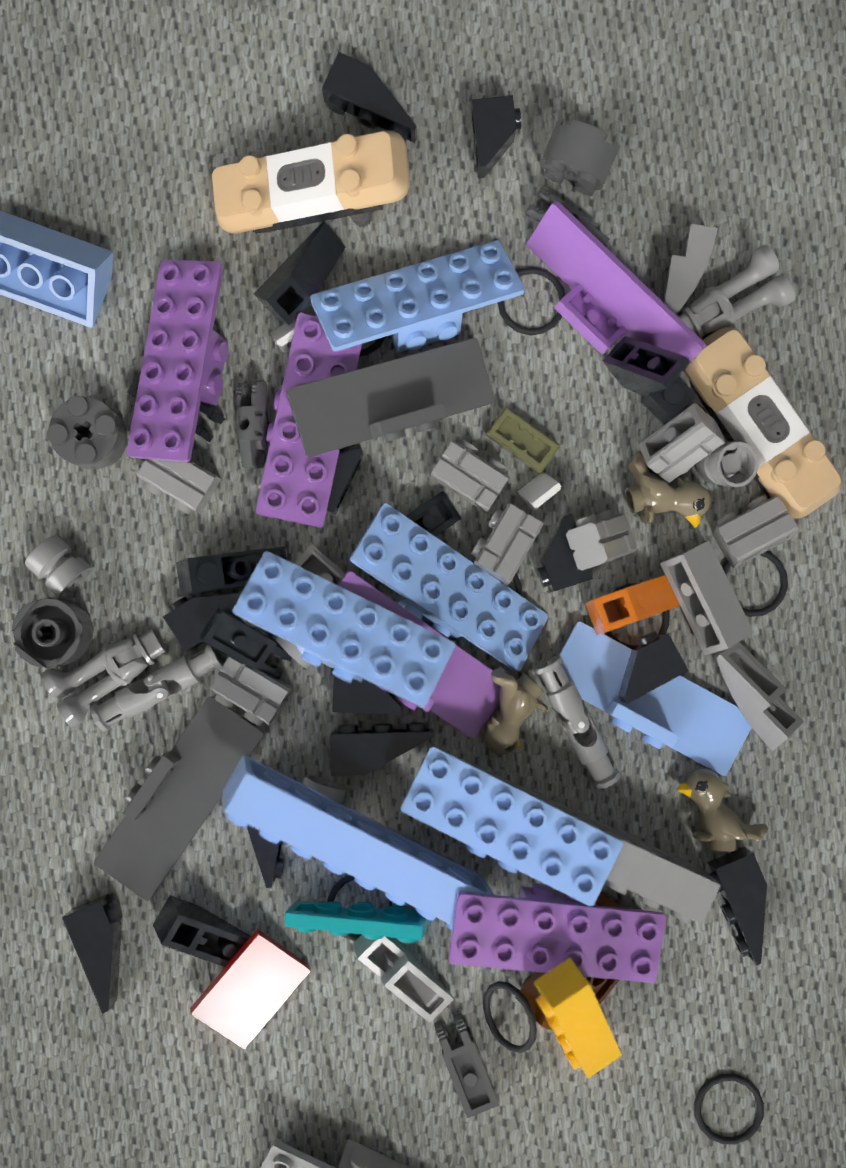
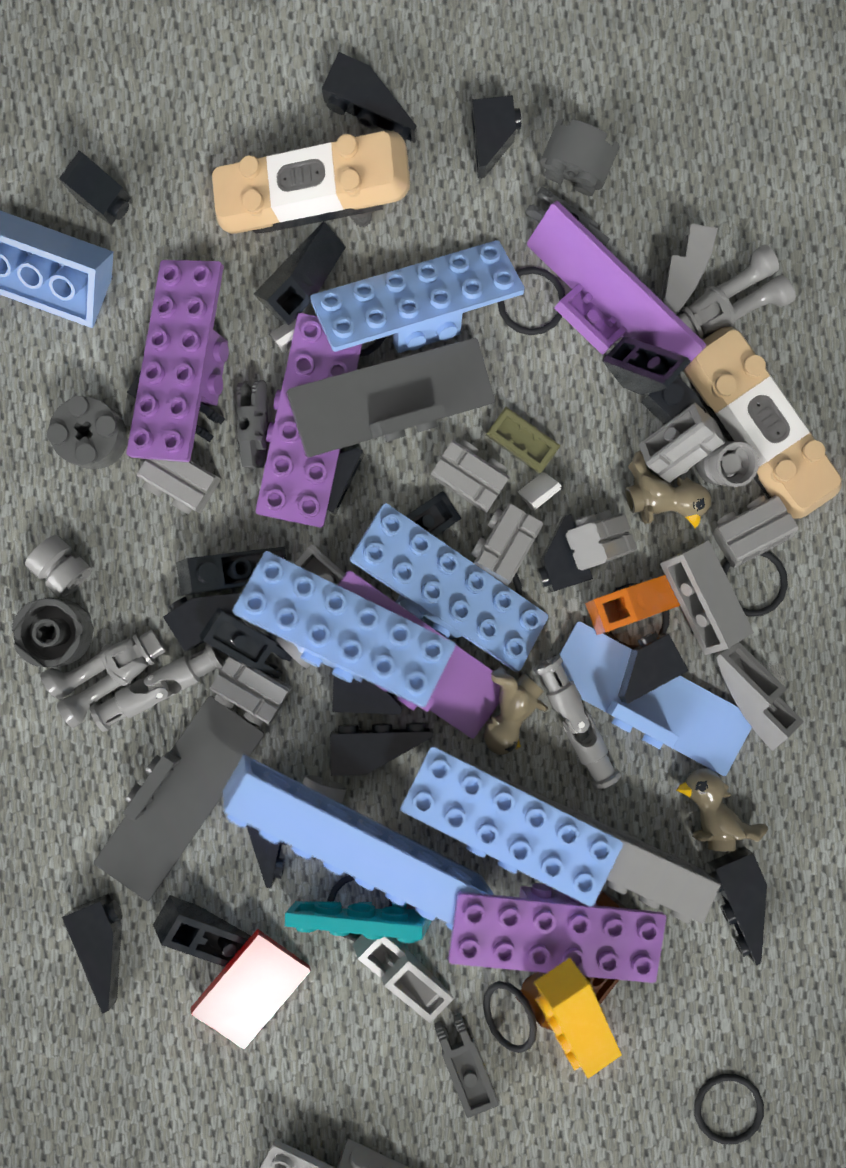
none -> black slope [59,151,131,226]

